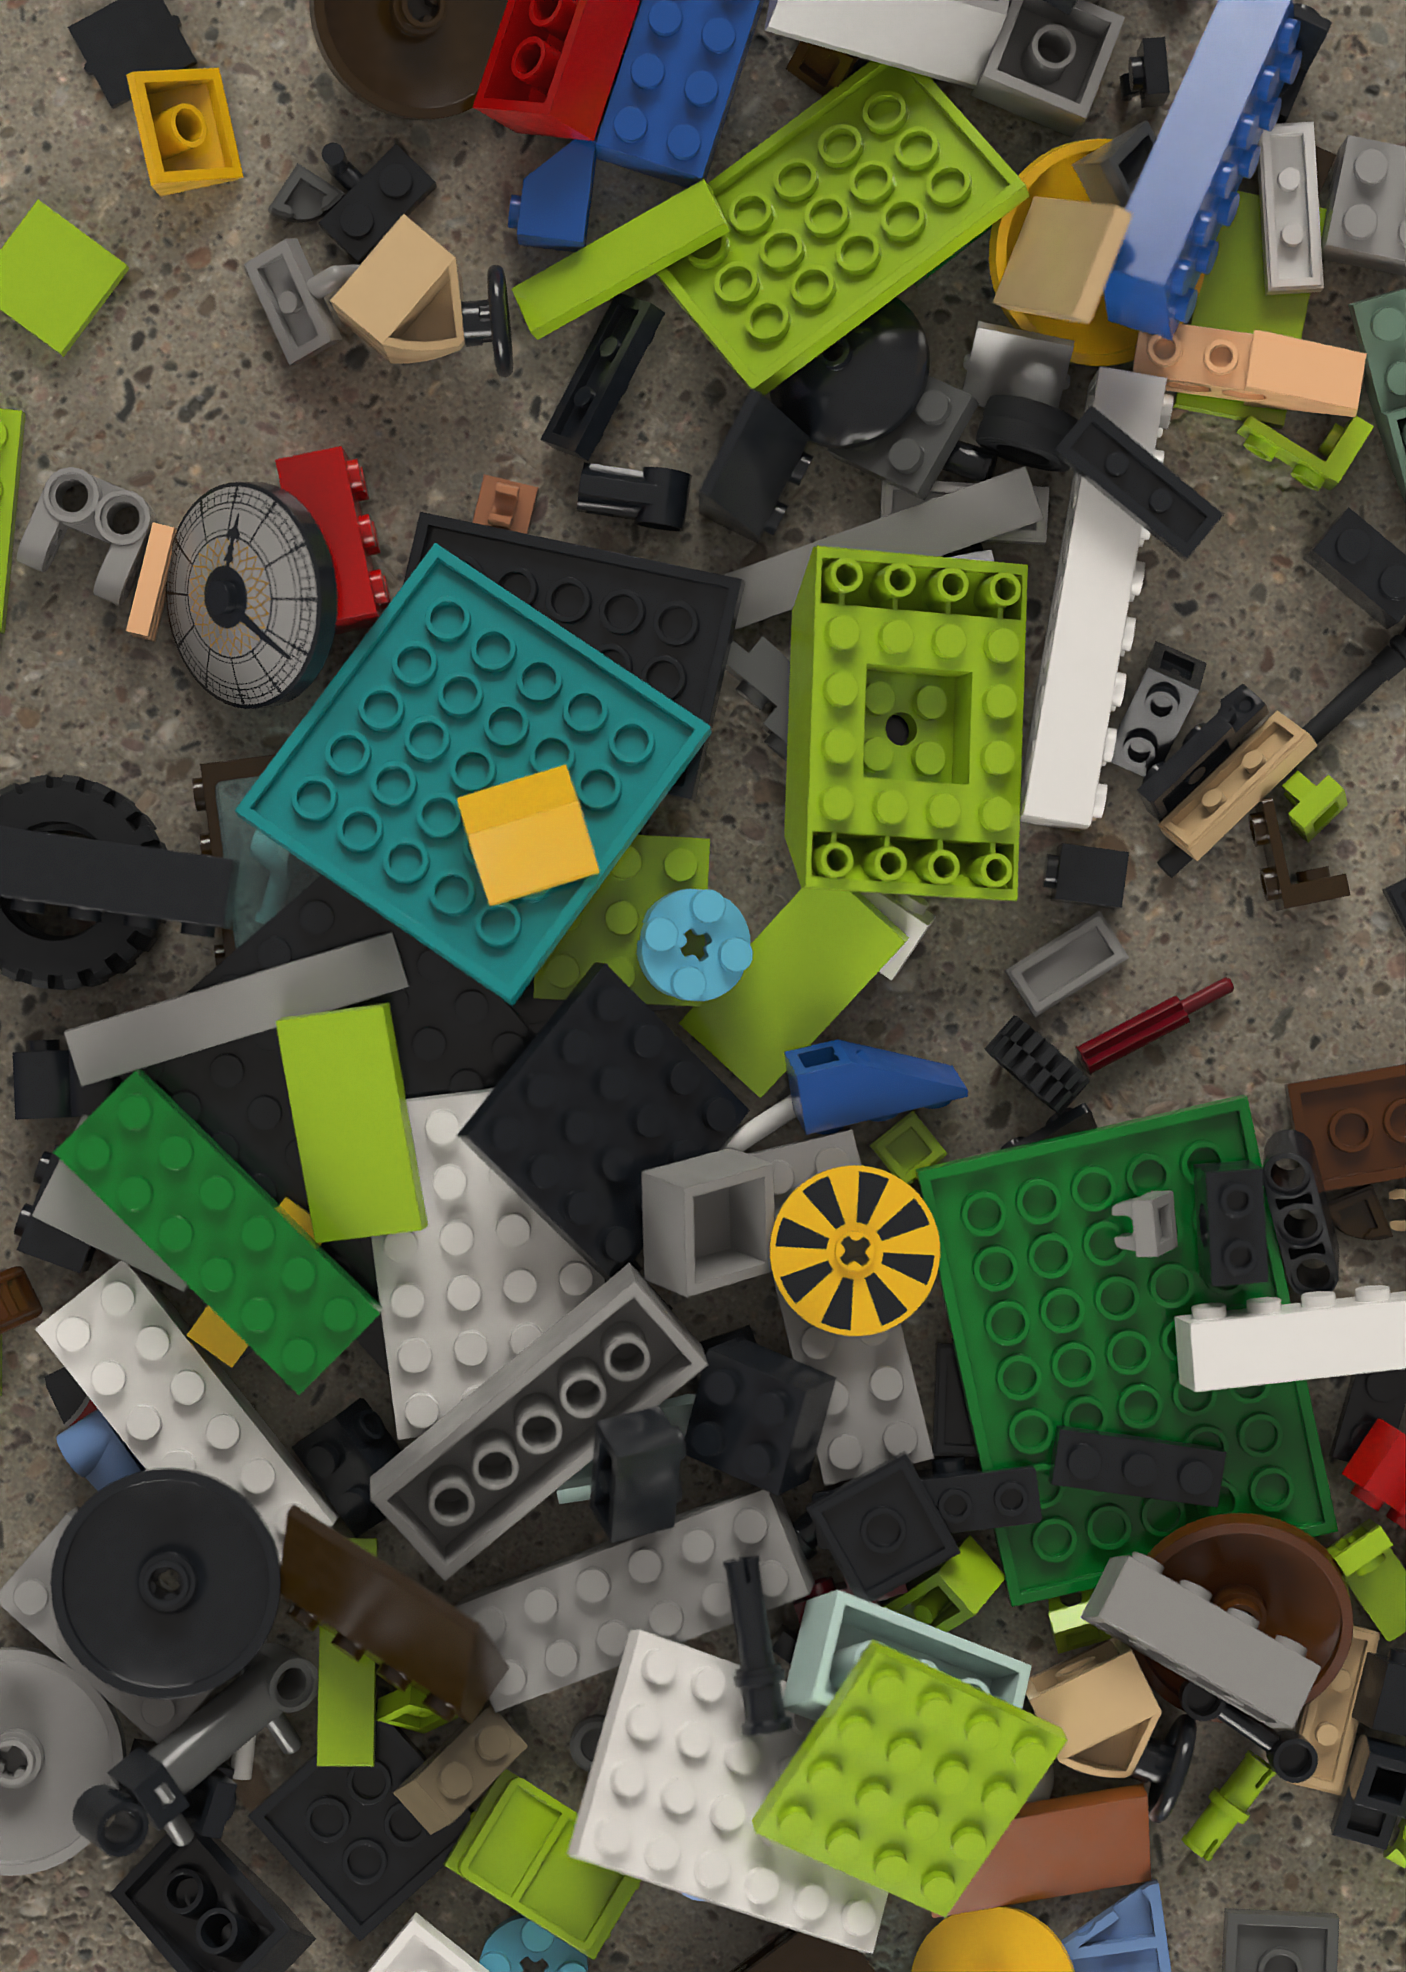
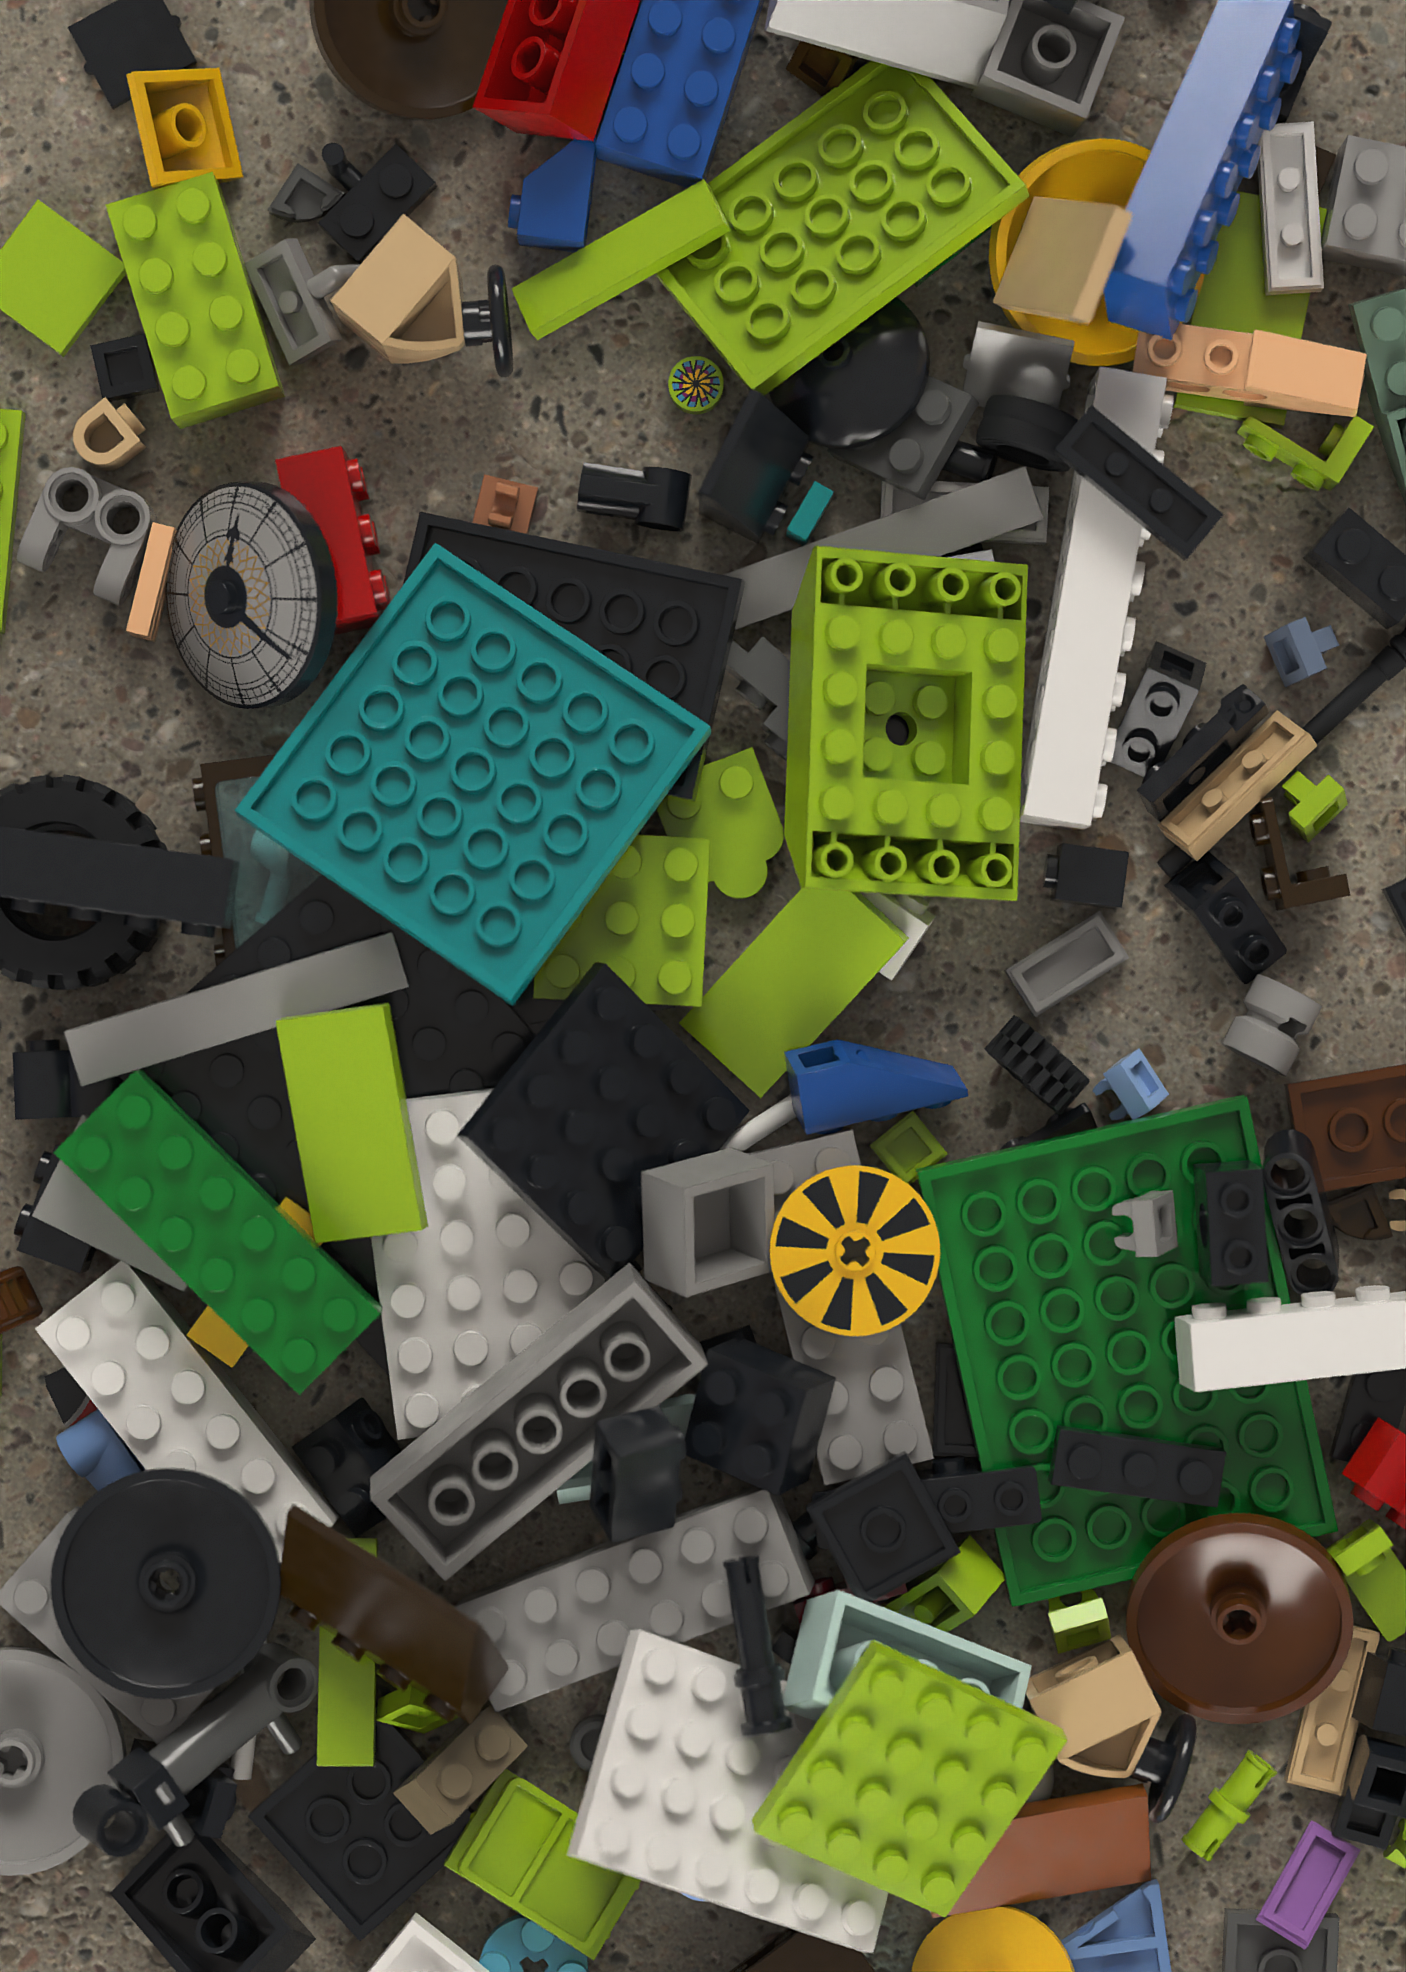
yellow slope [457,764,600,907] -> none
black plate [540,293,665,461] -> none
medium azure plate [637,889,753,1001] -> none
dark grey slope [1072,120,1157,210] -> none
dark red axle [1075,977,1234,1076] -> none
light grey brick [1081,1552,1321,1728] -> none
black plate [1119,37,1170,108] -> none
black bar [1178,1679,1318,1783] -> none
none -> tan plate [73,397,146,471]
none -> black plate [90,333,160,402]
none -> lime brick [106,172,286,429]
none -> lime plate [656,747,784,899]
none -> tile [668,356,724,414]
none -> teal tile [786,481,834,546]
none -> light blue tile [1093,1048,1169,1120]
none -> black bracket [1164,851,1287,984]
none -> light grey wheel [1221,974,1322,1076]
none -> medium lavender tile [1255,1820,1360,1950]
none -> sand blue tile [1264,617,1339,688]

